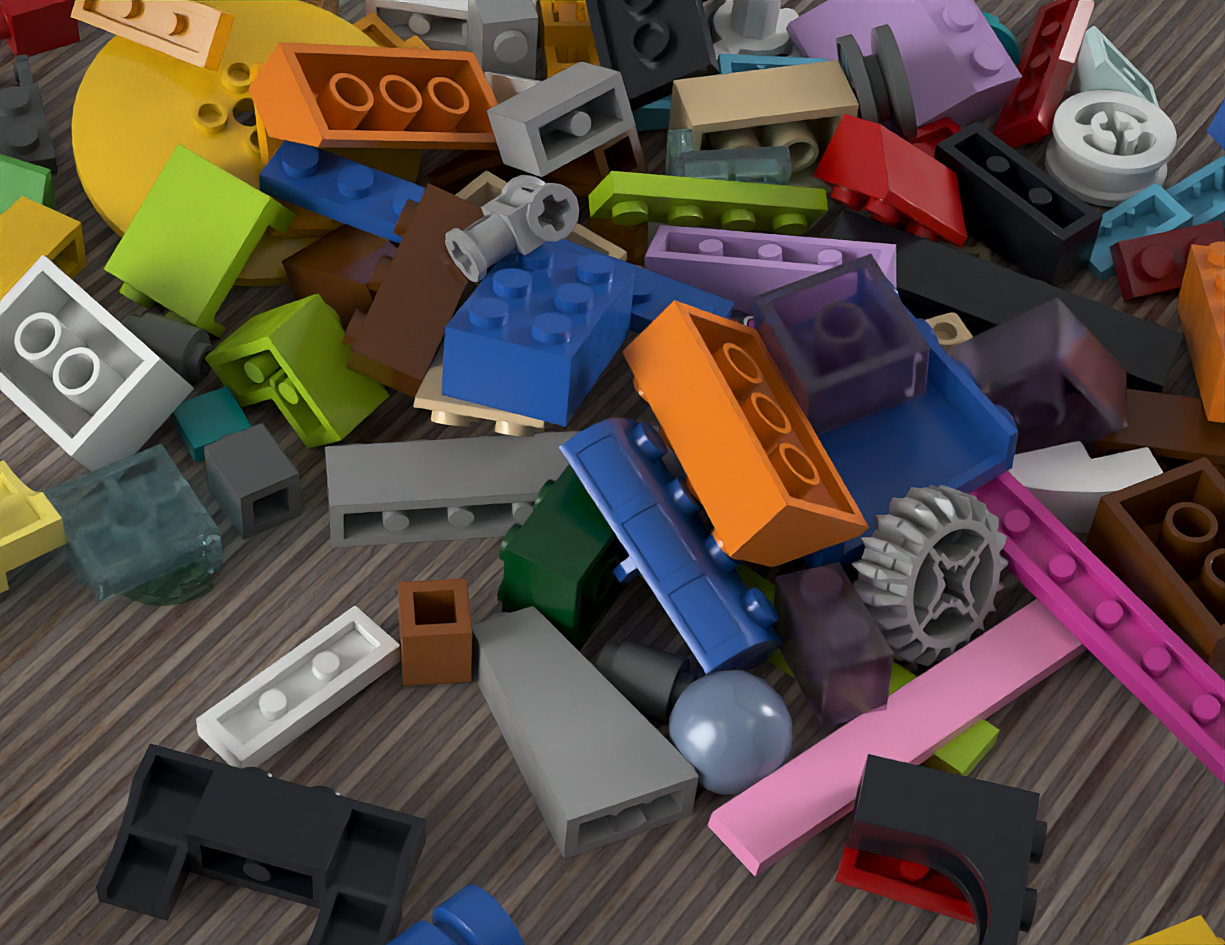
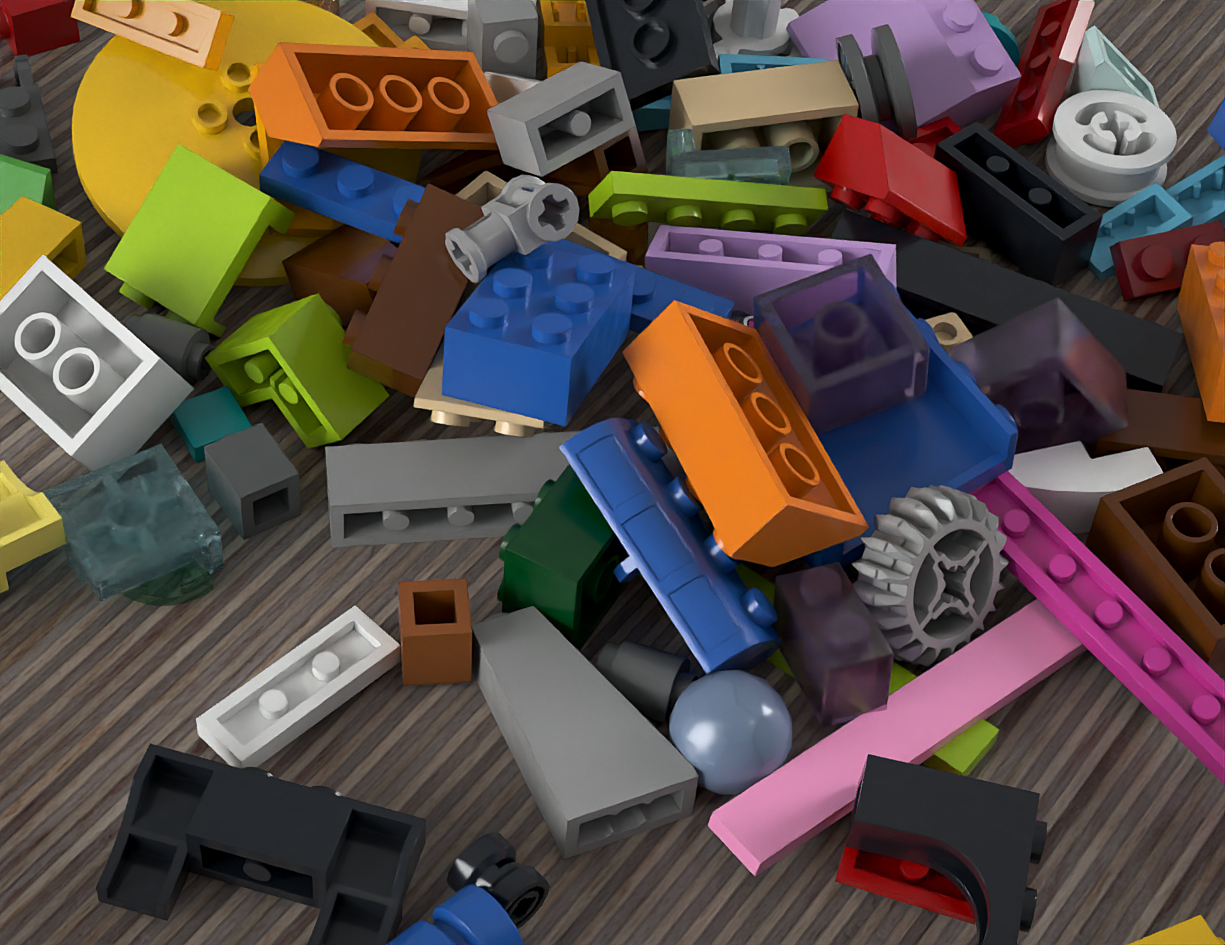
none -> black wheel [447,832,550,929]

